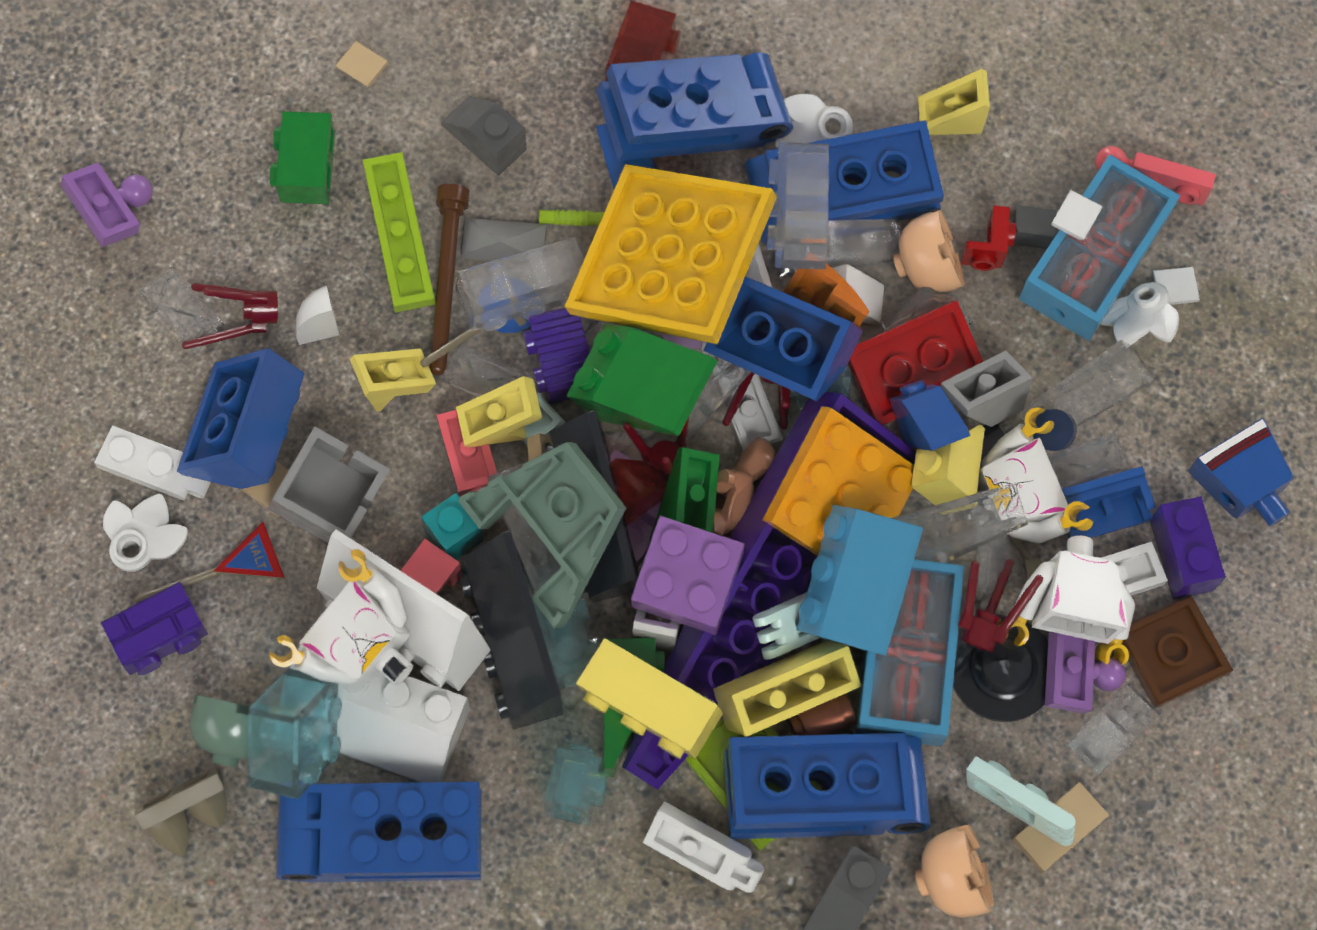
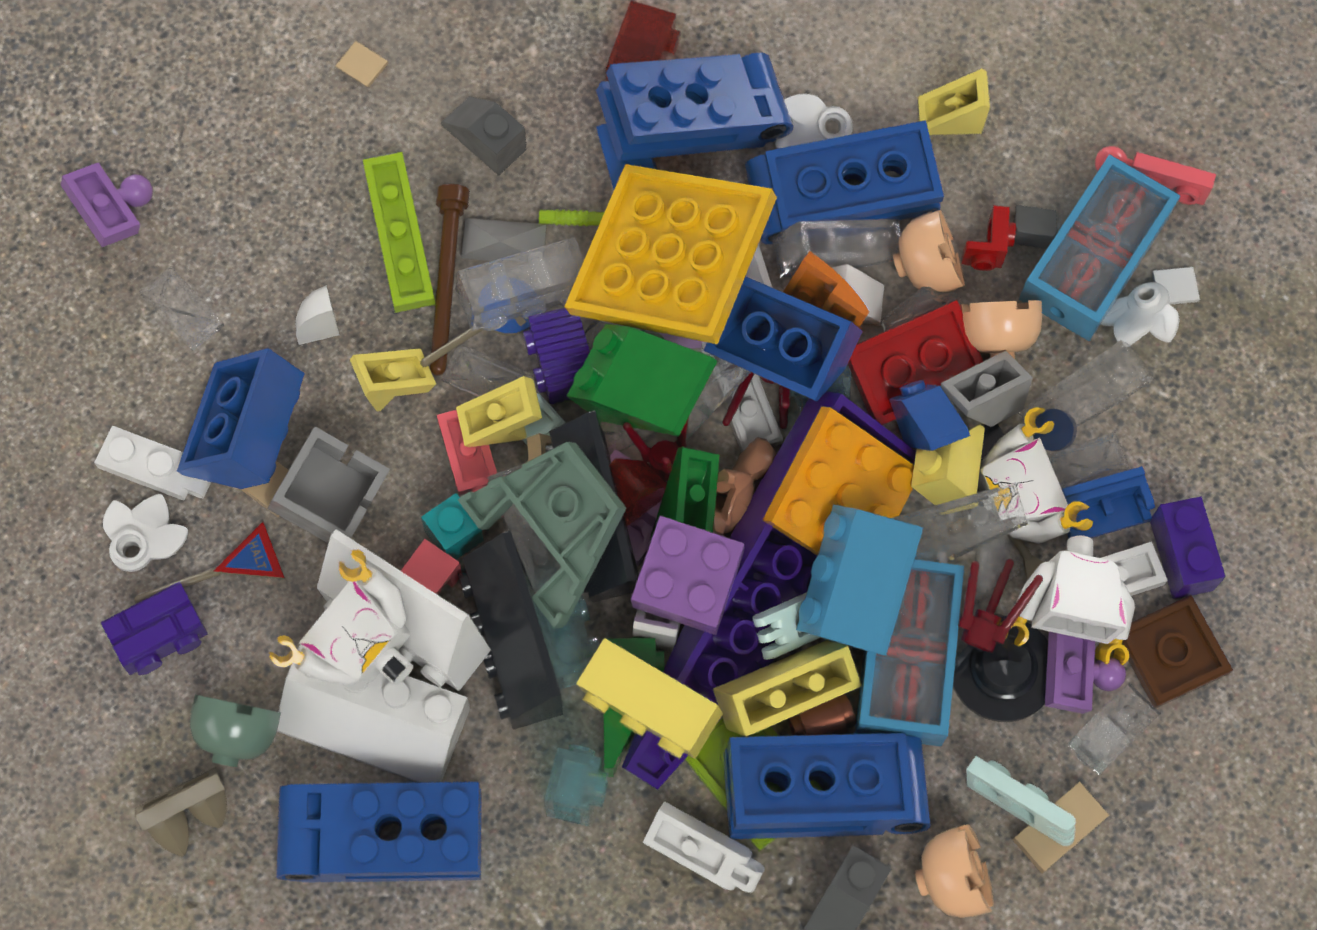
dark red plant [182,283,278,350] -> none
clear light blue brick [249,668,342,799] -> none
green brick [270,111,336,205] -> none
clear brick [767,142,829,269] -> none
white piece [1051,190,1103,240] -> none
blue torso [1188,418,1293,527] -> none
none -> light nougat cylinder [959,300,1042,359]

